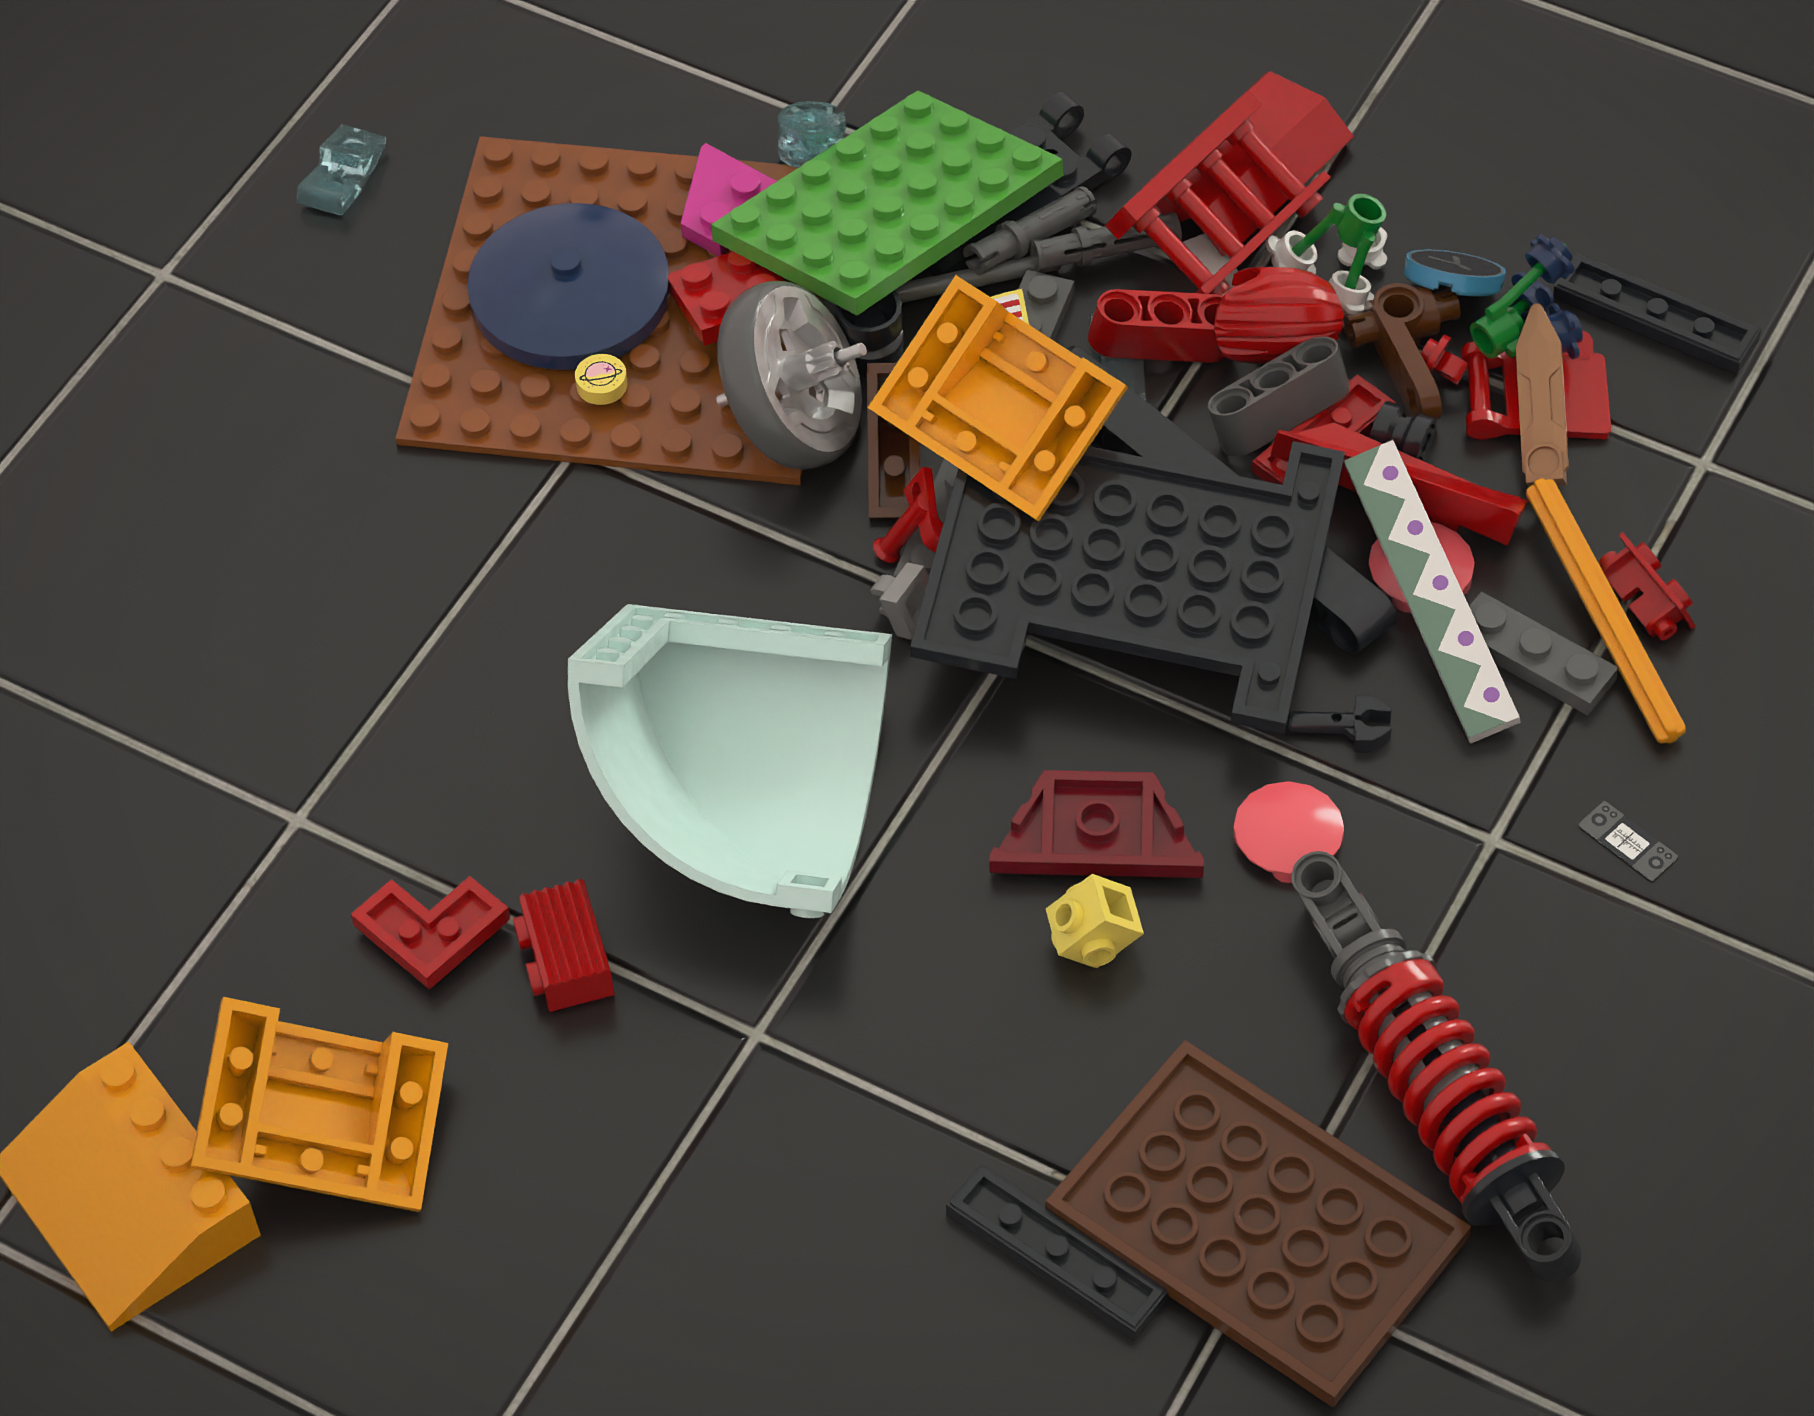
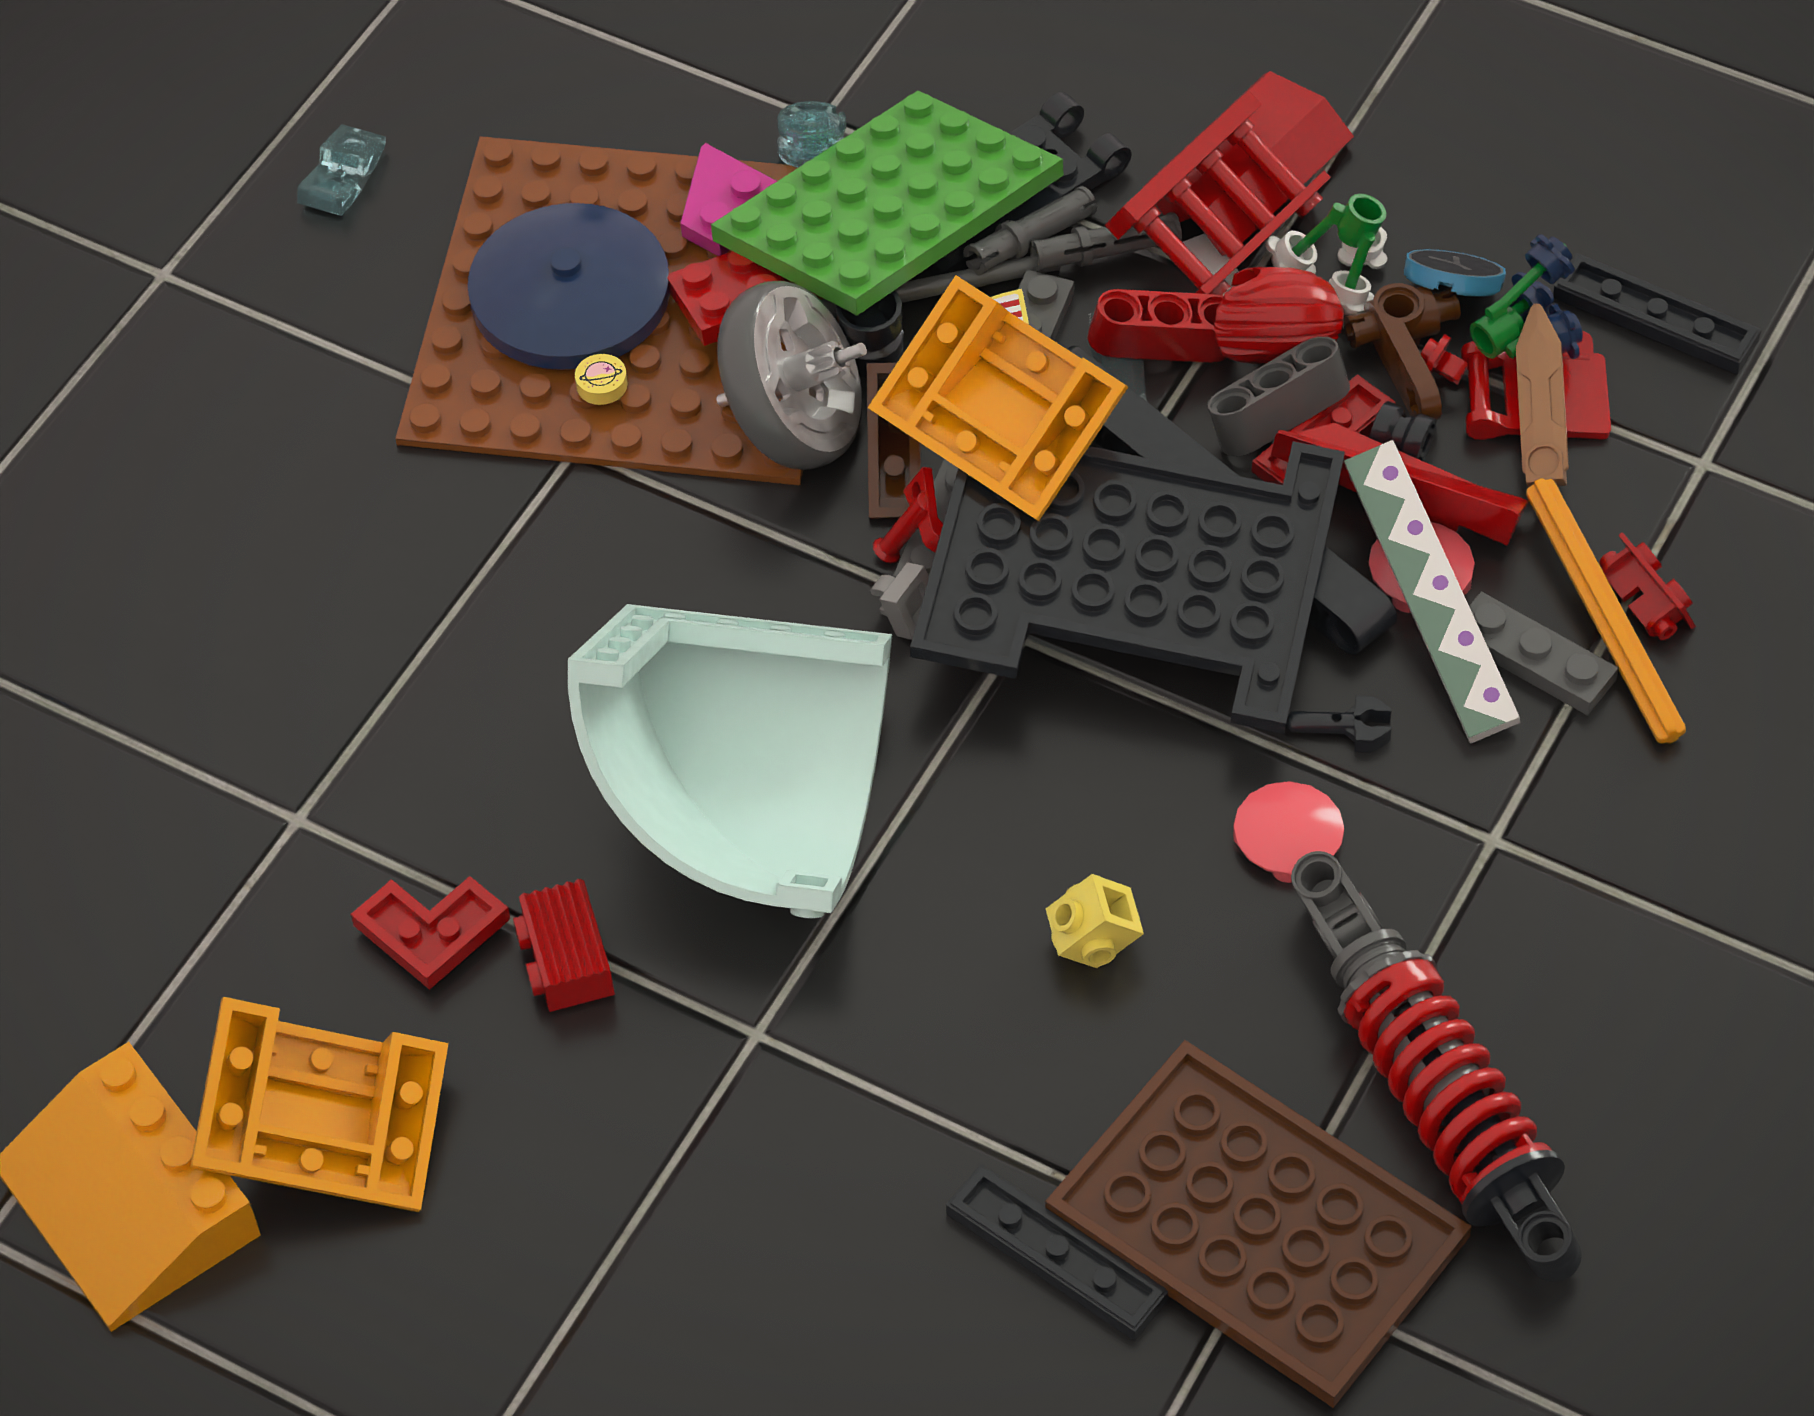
dark red wing [989,770,1204,878] -> none
sticker [1579,801,1678,881] -> none

